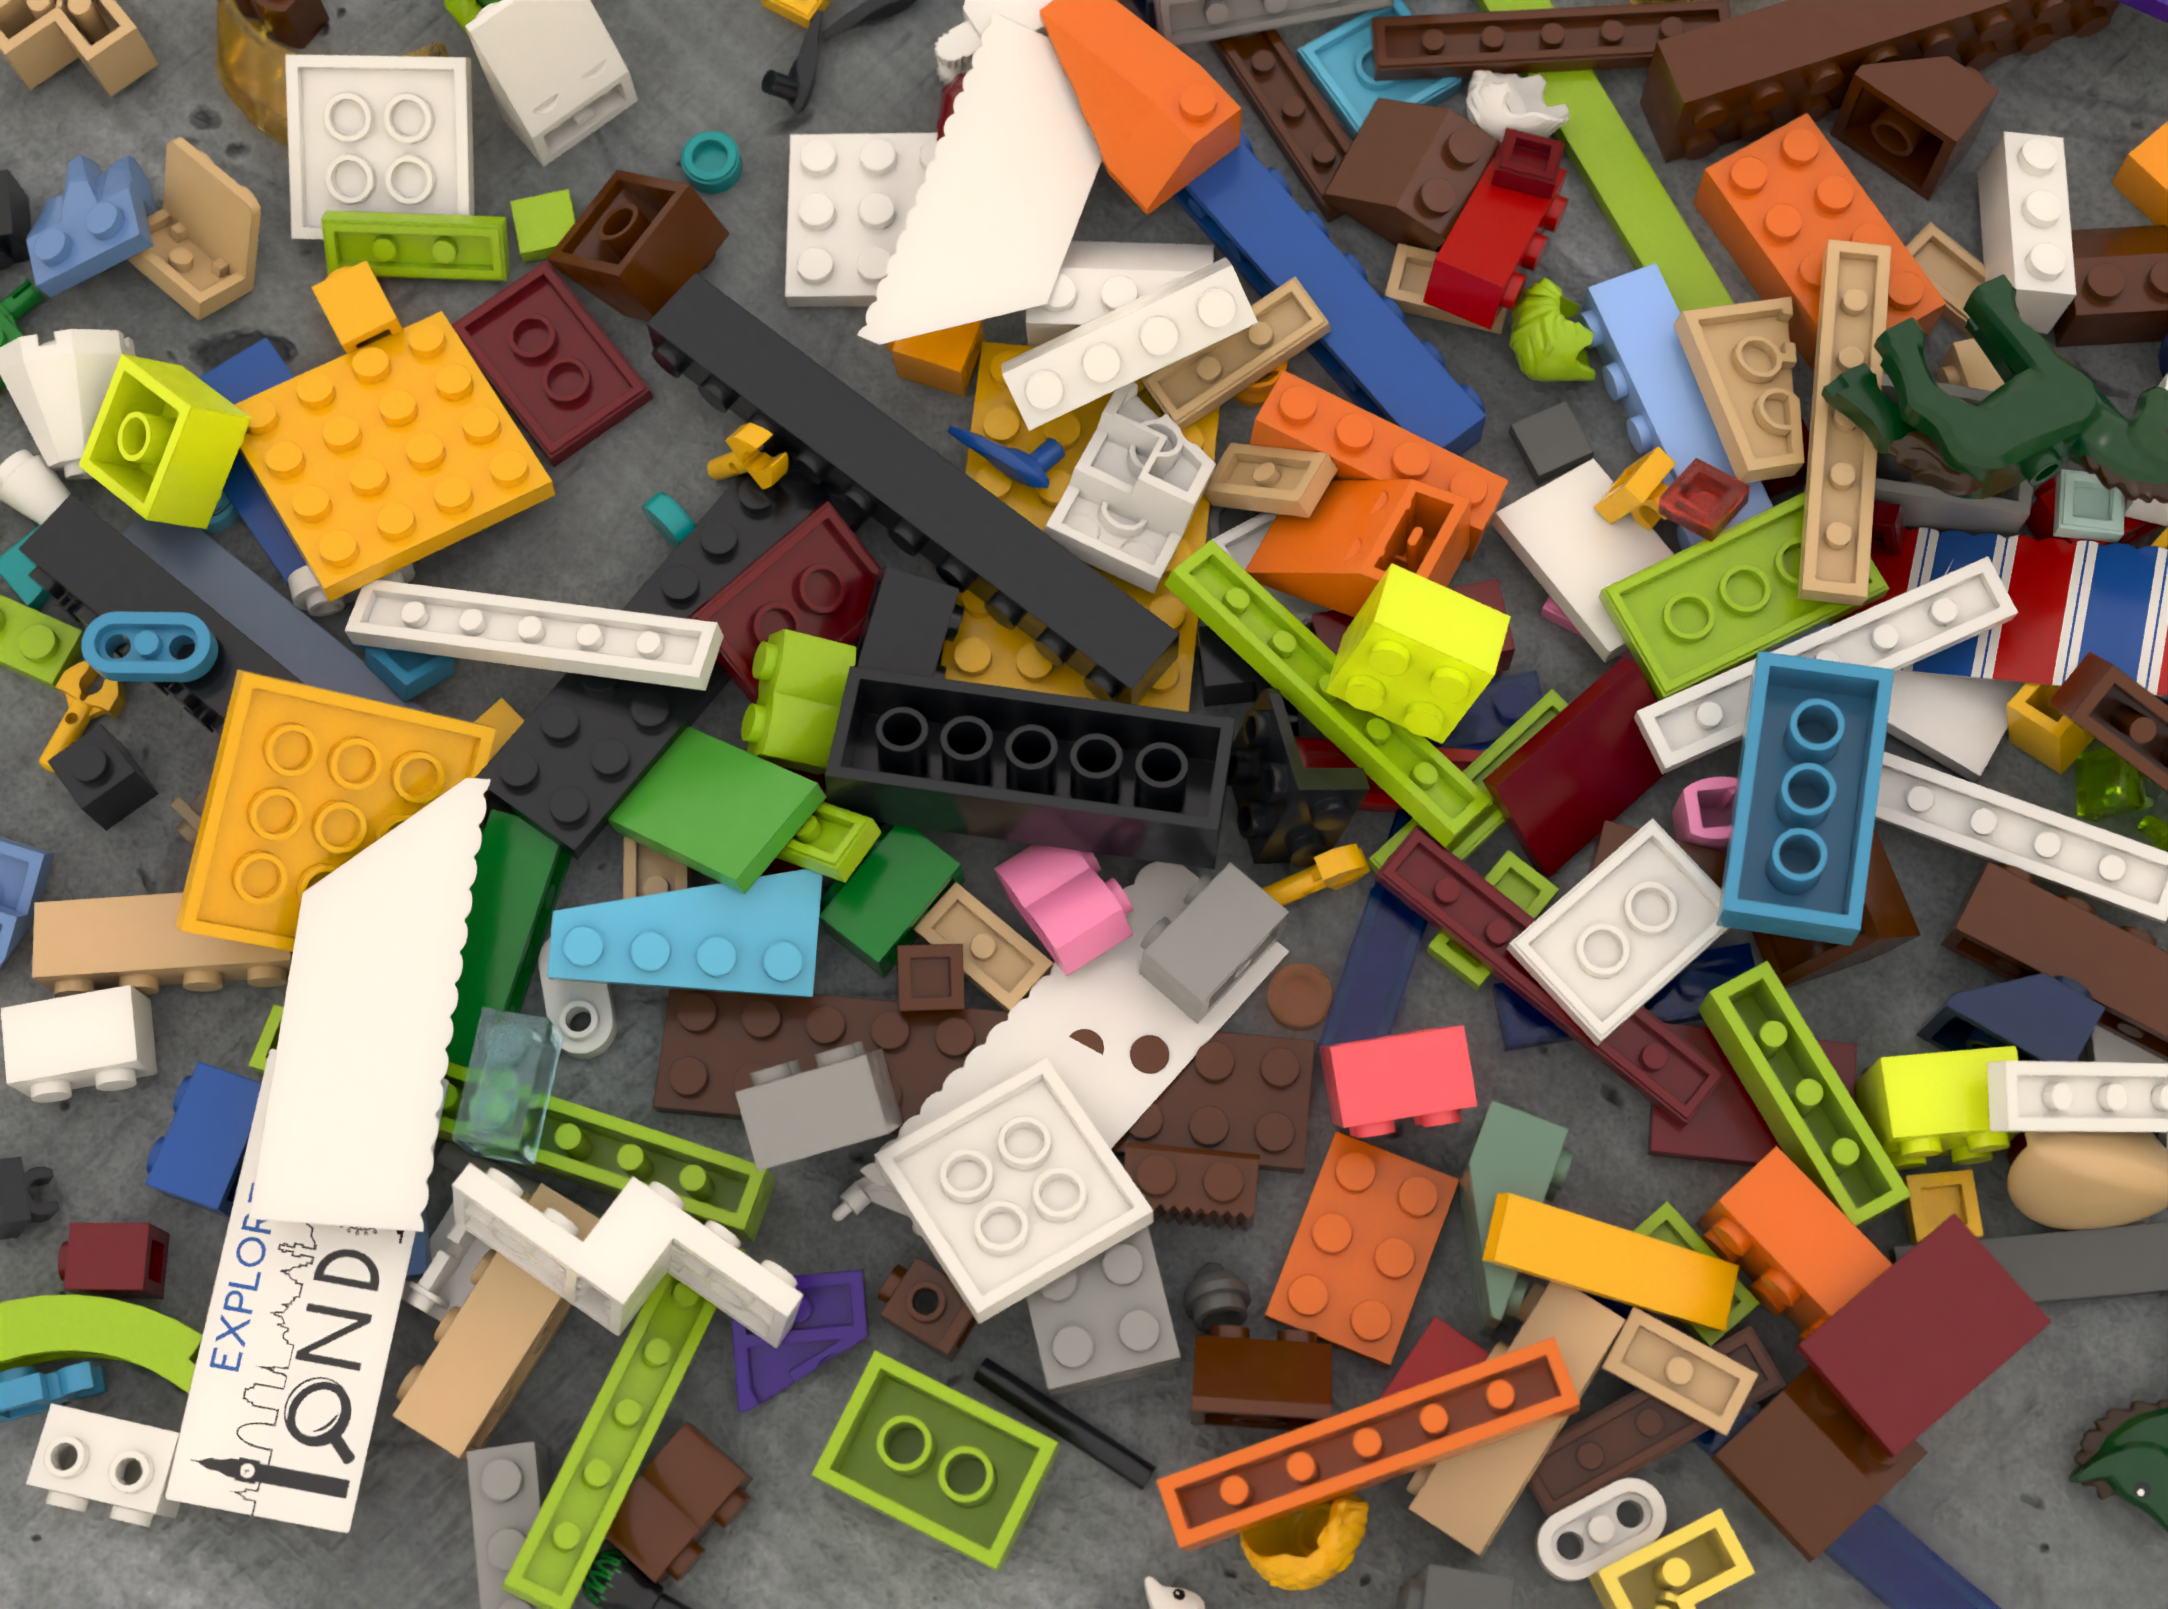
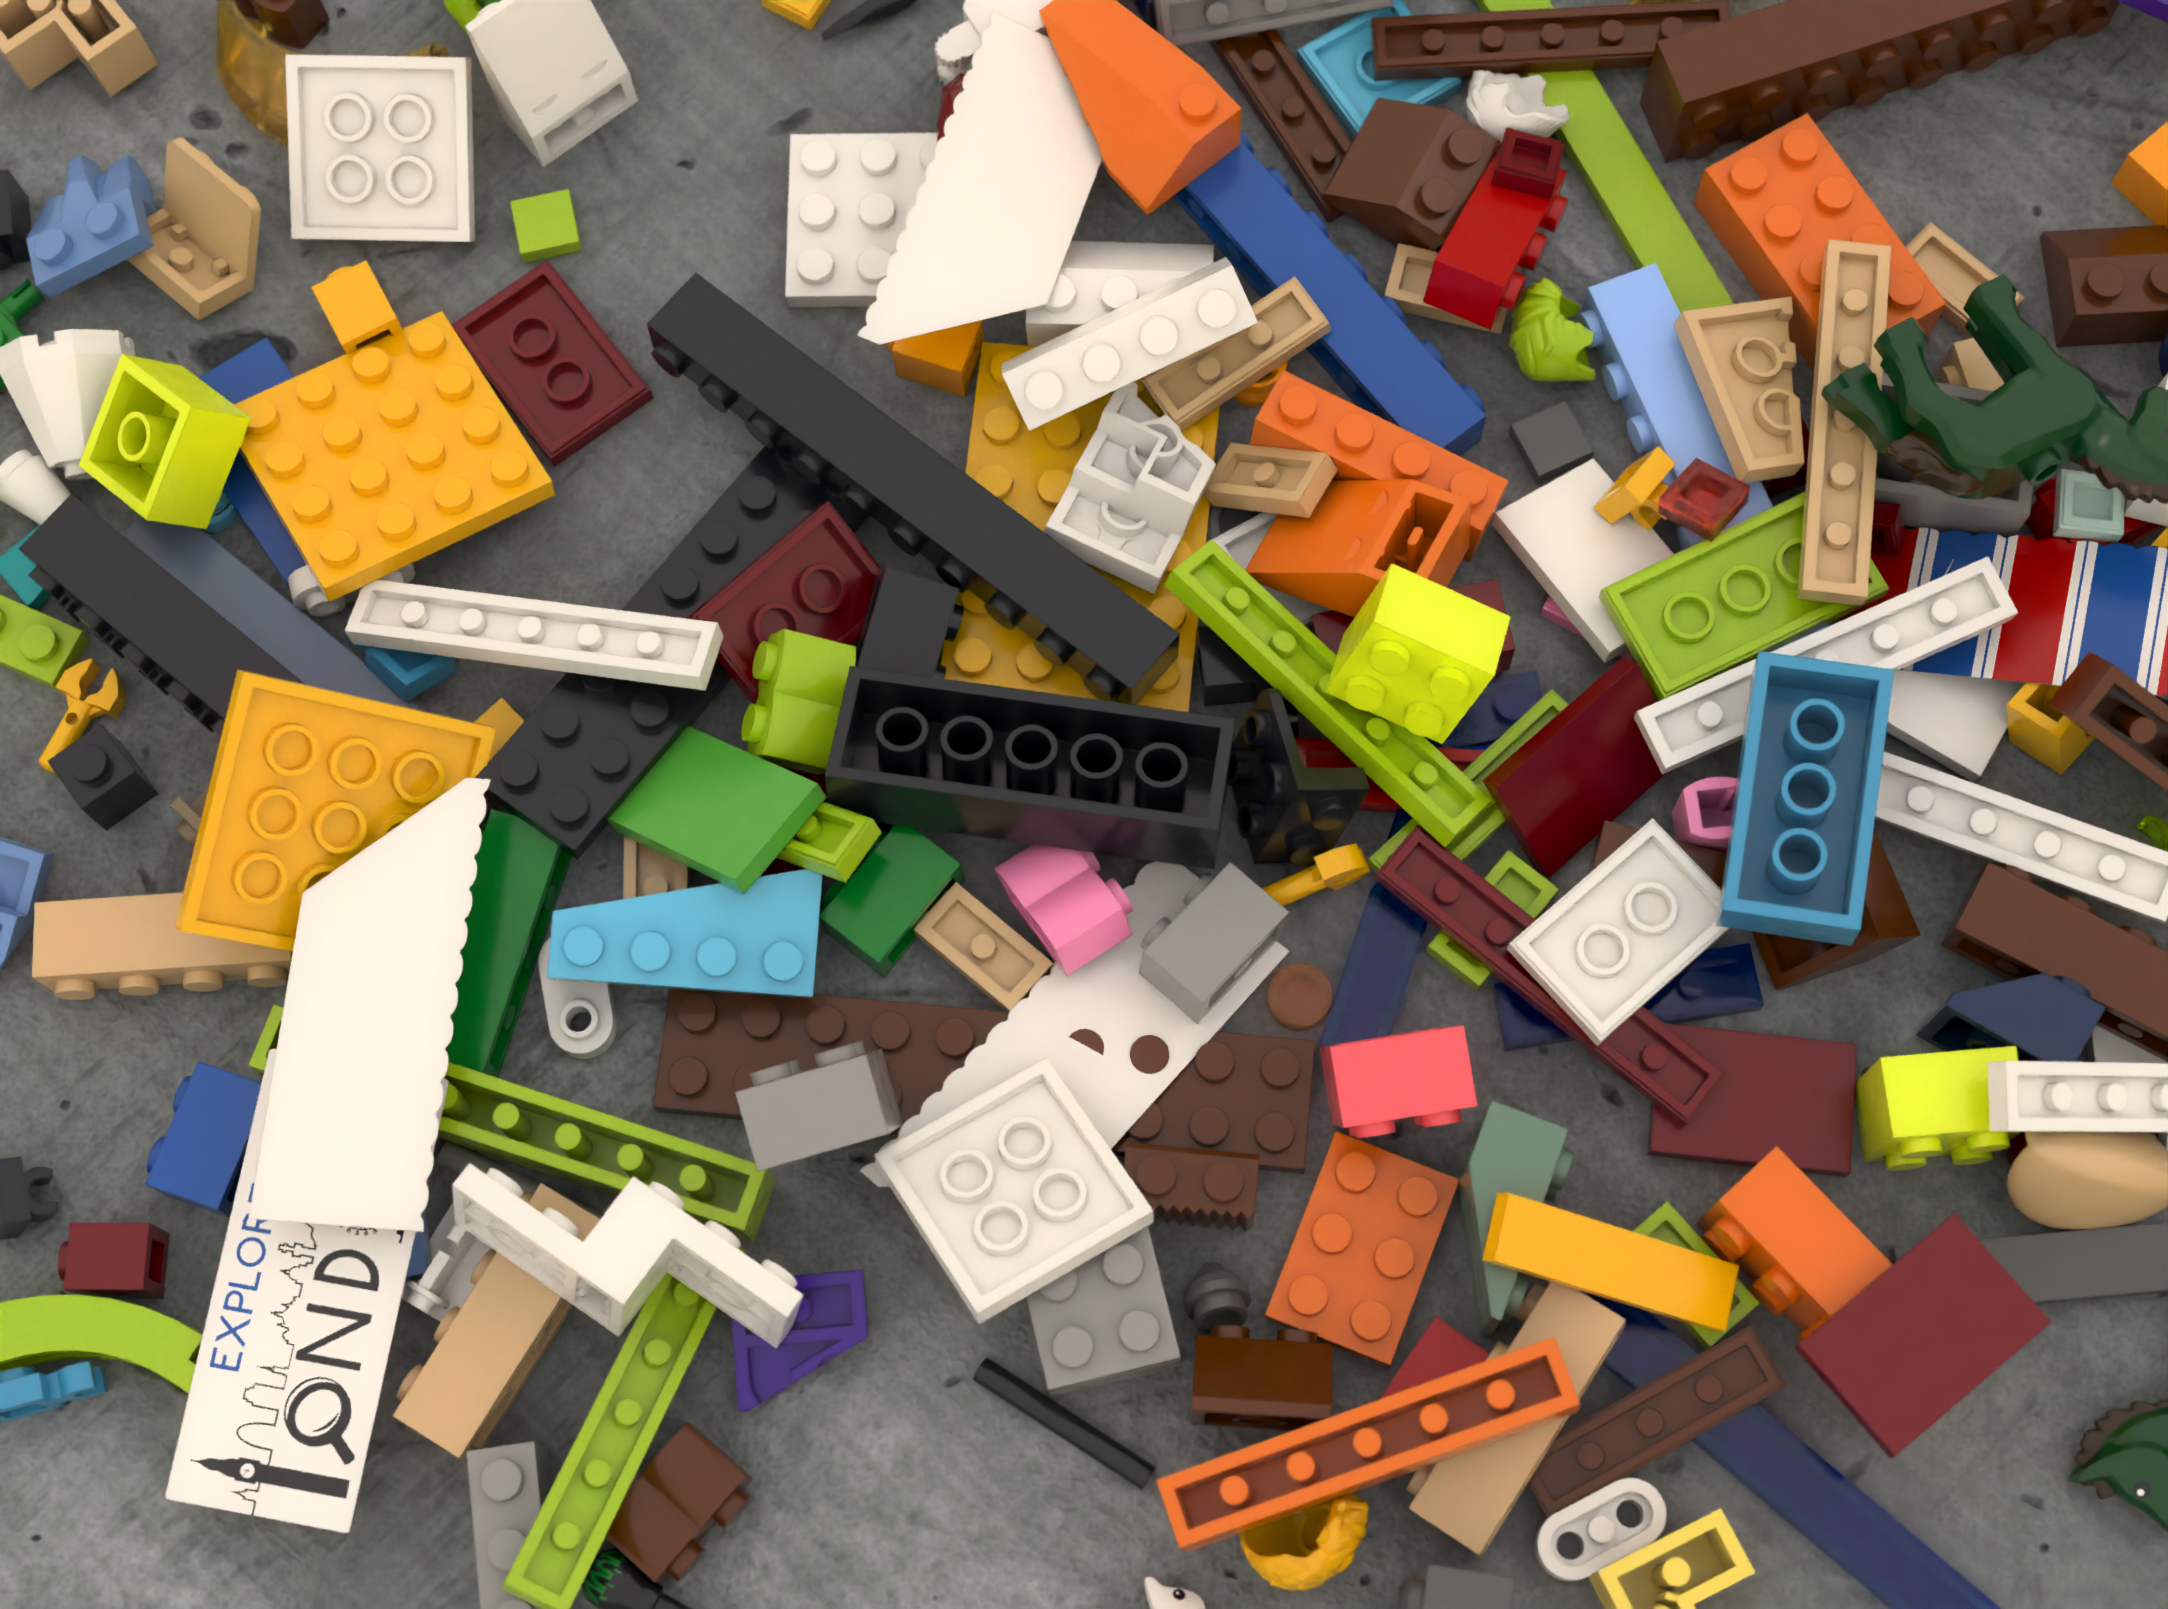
white brick [1,985,158,1103] -> none
white brick [26,1403,181,1527] -> none
dark azure plate [81,611,218,682] -> none
lime tile [321,211,511,281] -> none
clear light blue brick [452,1008,563,1165] -> none
reddish brown slope [547,170,730,322] -> none
teal tile [641,492,695,548] -> none
teal tile [681,131,743,194] -> none
yellow bar [707,423,789,490] -> none
black bar [761,11,824,114] -> none
lime brick [811,1350,1061,1574] -> none
white piece [832,1176,922,1237] -> none
reddish brown brick [878,1257,977,1363] -> none
reddish brown tile [896,944,965,1012] -> none
blue bar [948,426,1065,488] -> none
tan plate [1602,1307,1759,1436] -> none
lime brick [1698,960,1911,1228] -> none
reddish brown slope [1711,1365,1928,1563] -> none
reddish brown slope [1830,56,1999,201] -> none
yellow plate [1902,1169,1984,1245] -> none
white brick [1977,131,2076,334] -> none
clear neon green tile [2075,747,2153,822] -> none

